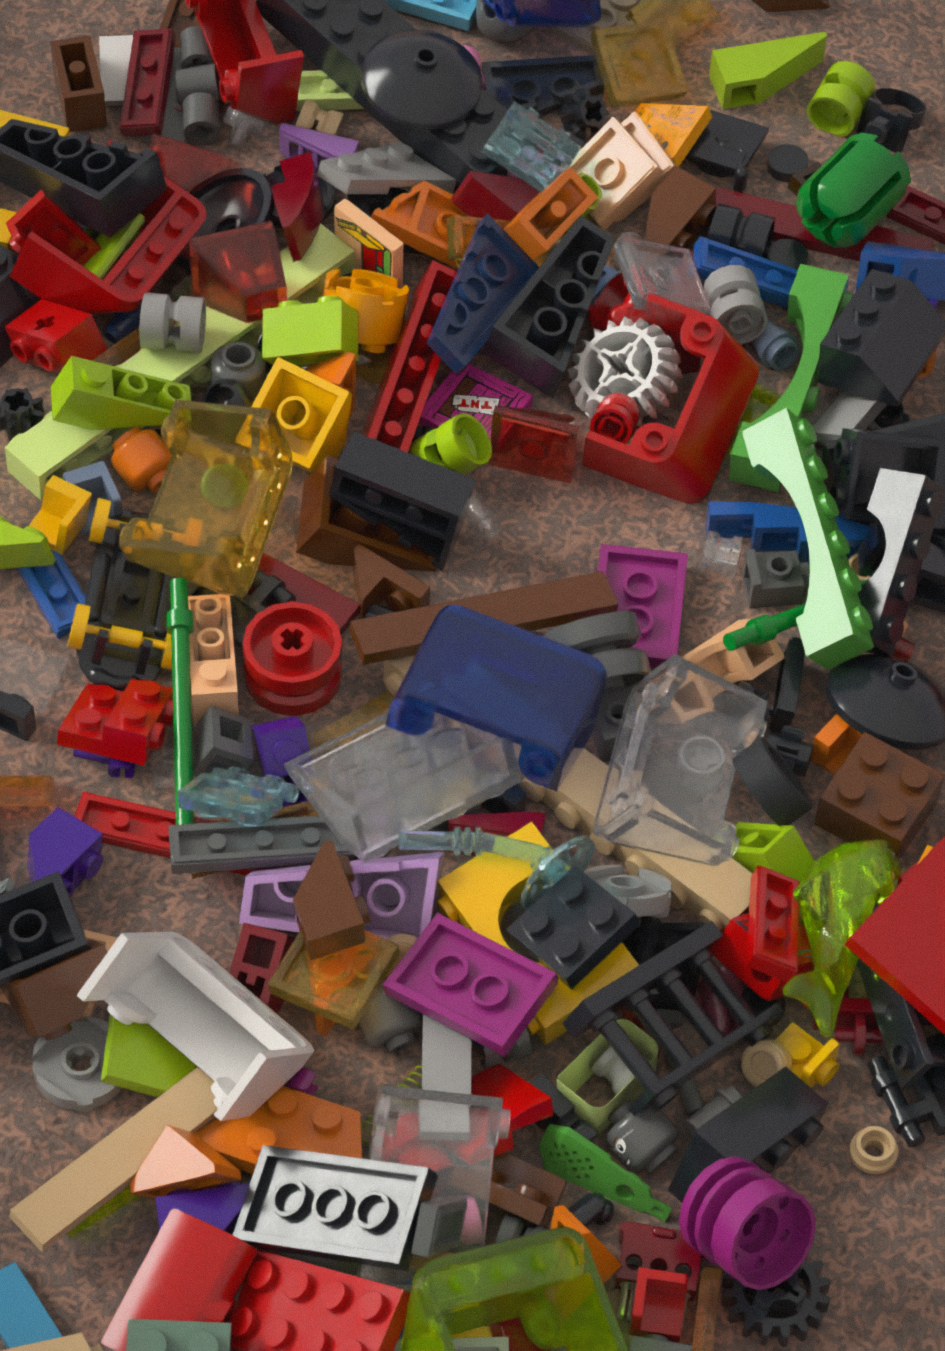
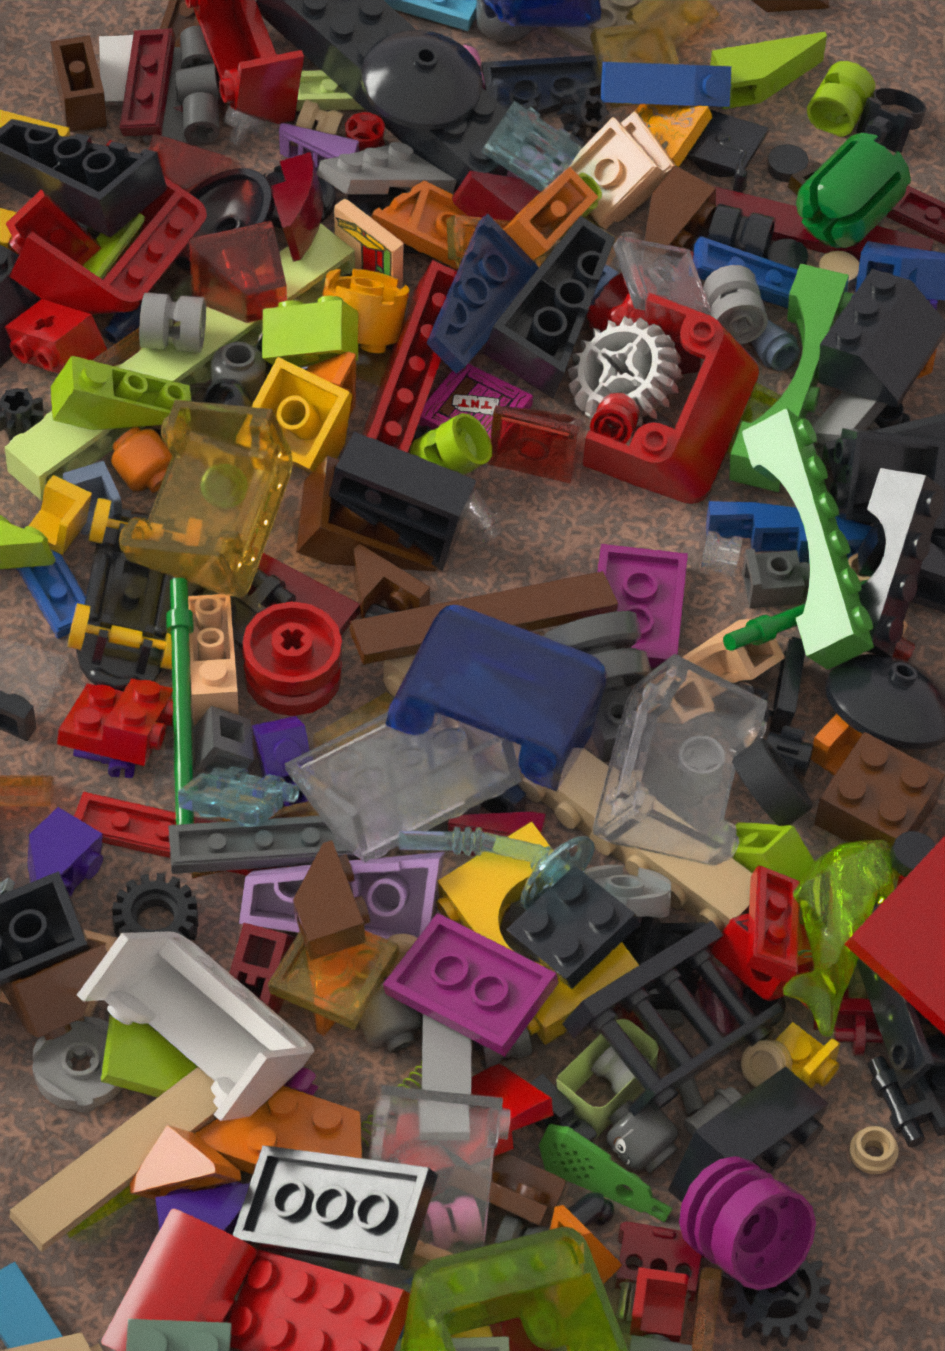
dark grey tile [411,1195,468,1258] -> none
none -> black tyre [112,873,199,941]
none -> red wheel [345,112,385,152]
none -> blue slope [601,62,732,107]
none -> tan tile [819,251,859,289]
none -> black tile [889,831,936,877]

